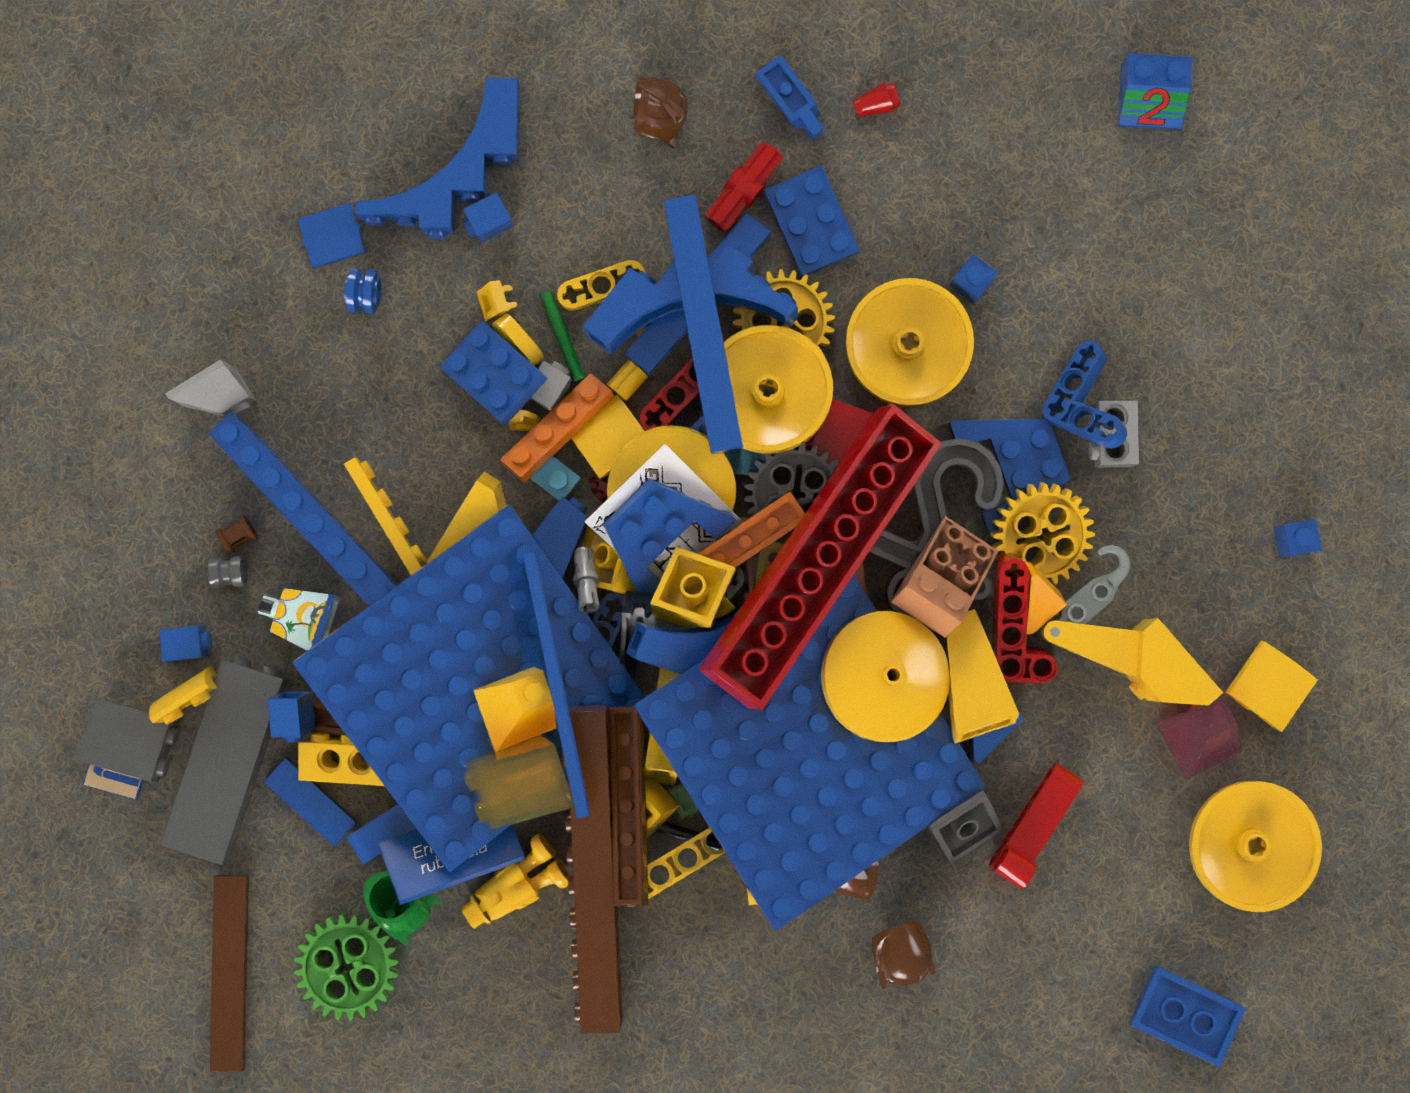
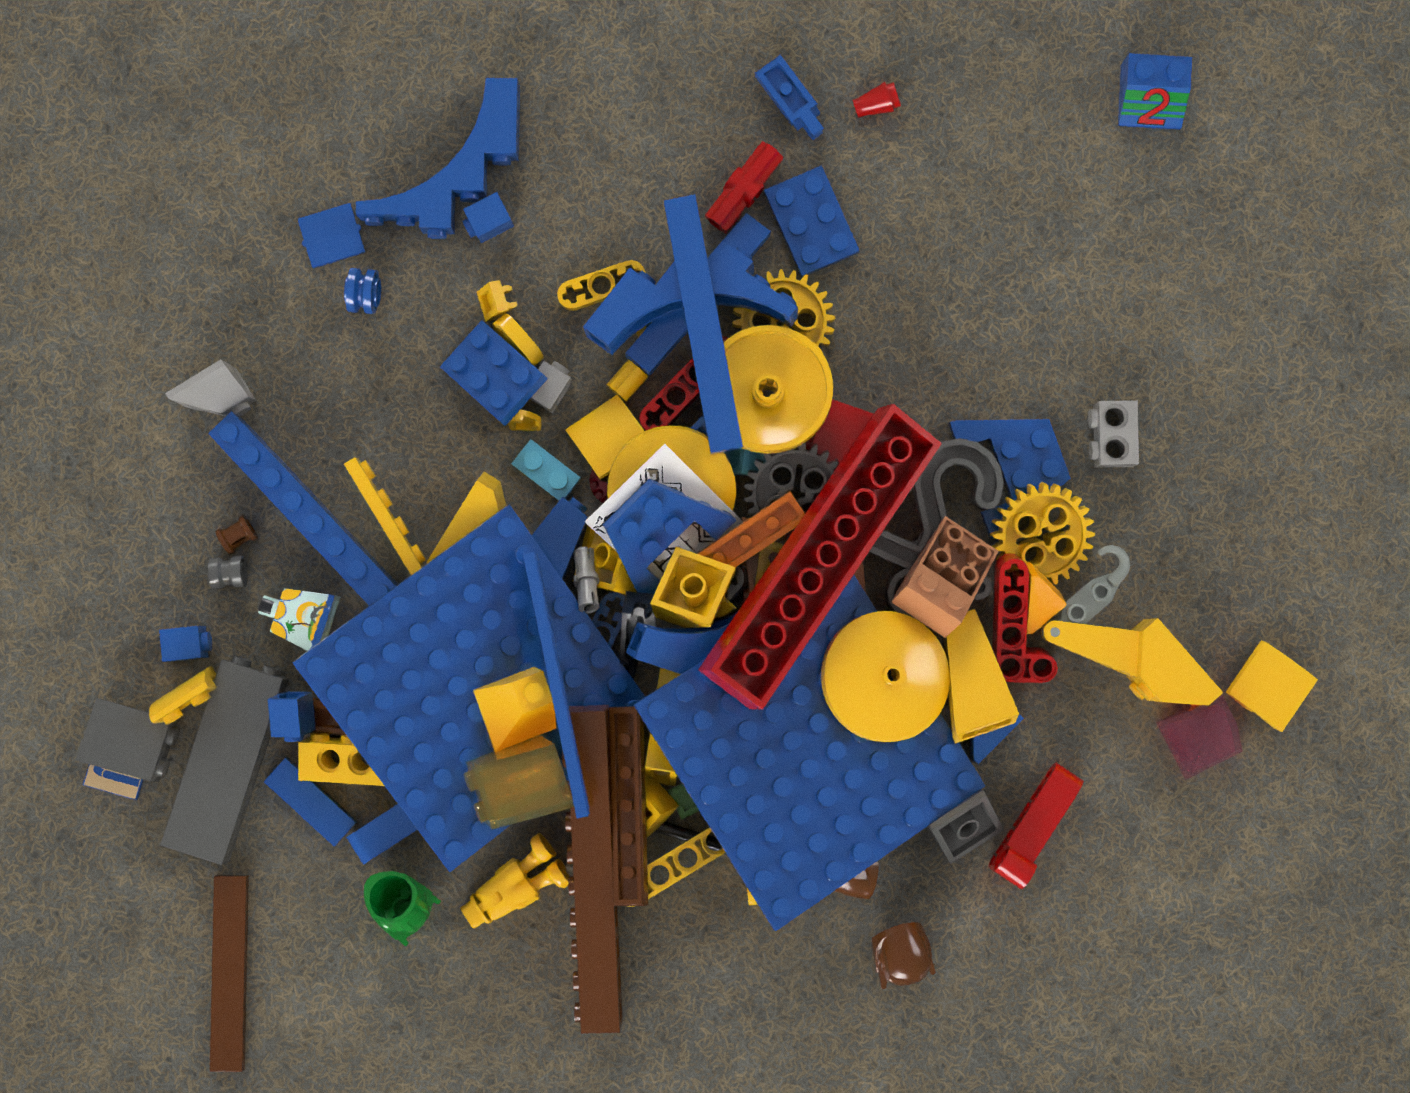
bright green gear [294,913,401,1021] -> none
blue tile [378,825,524,905] -> none
orange plate [500,373,615,483] -> none
green bar [540,291,585,384] -> none
reddish brown helmet [633,77,688,148] -> none
yellow dish [845,278,974,407] -> none
blue brick [949,254,998,304] -> none
blue beam [1043,341,1127,448] -> none
blue plate [1128,965,1246,1068] -> none
yellow dish [1189,781,1322,912] -> none
blue brick [1273,519,1322,558] -> none

